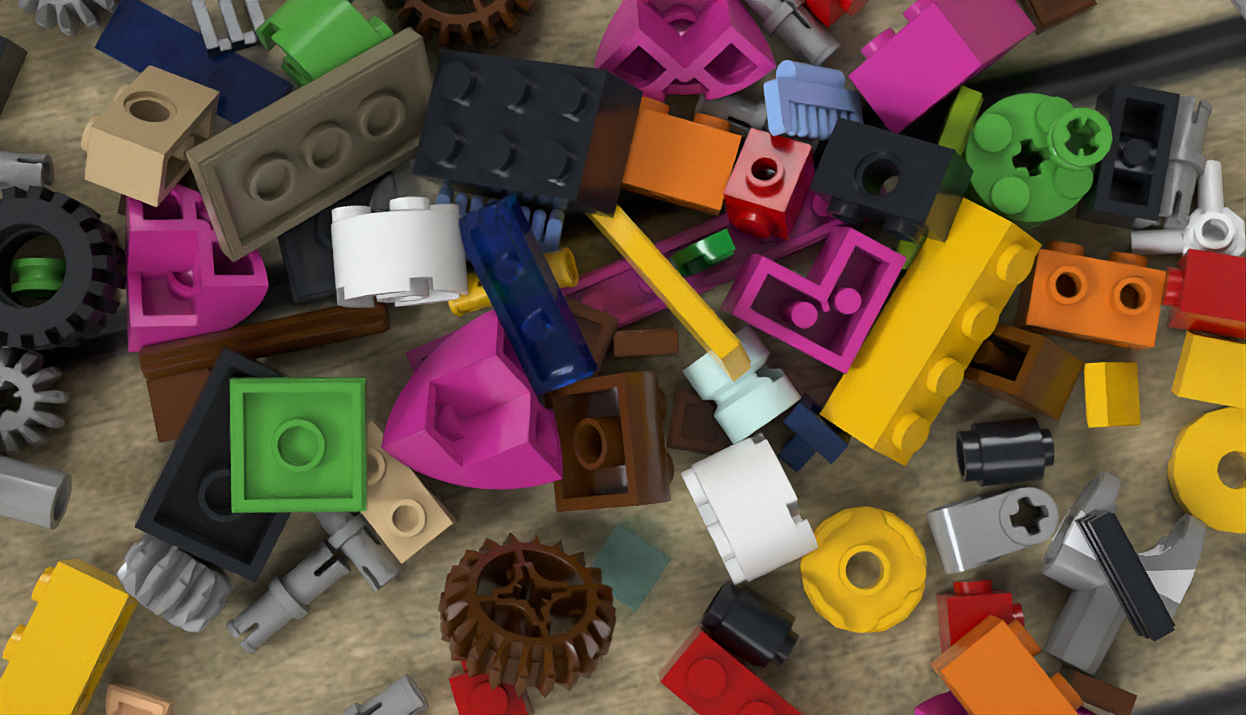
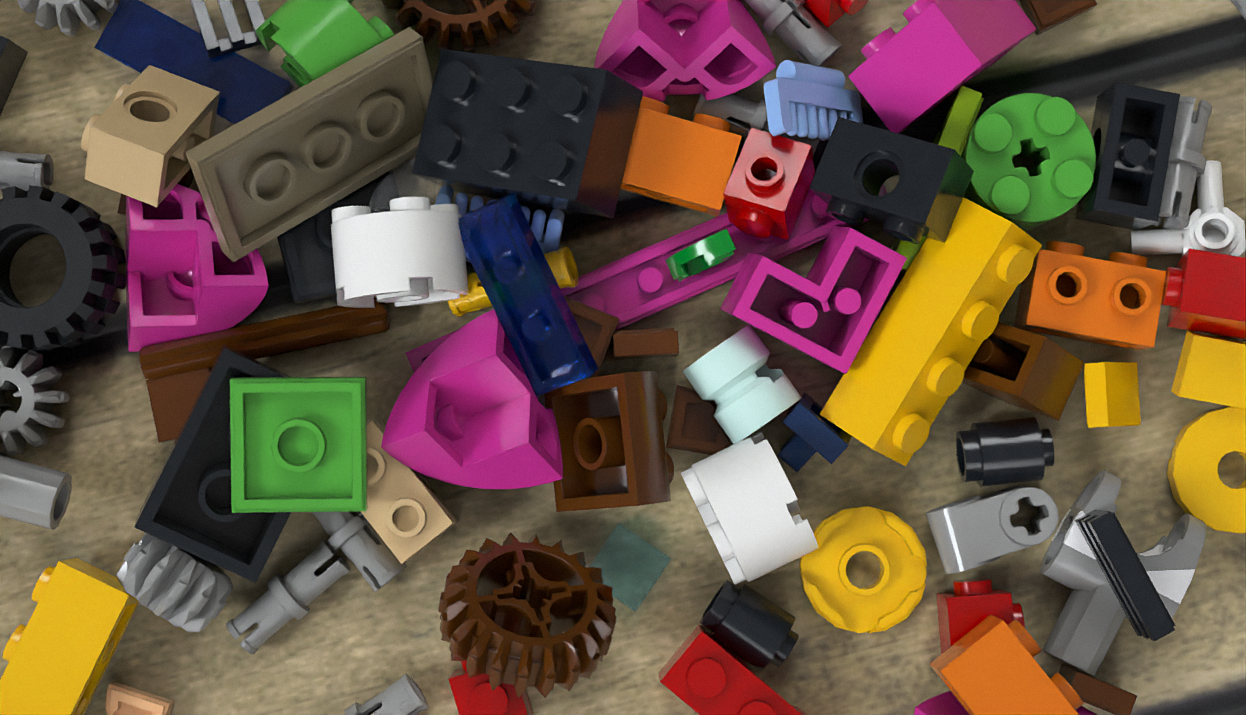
bright green bush [11,258,66,299] -> none
yellow tile [585,204,752,382] -> none
bright green bush [1046,107,1112,171] -> none

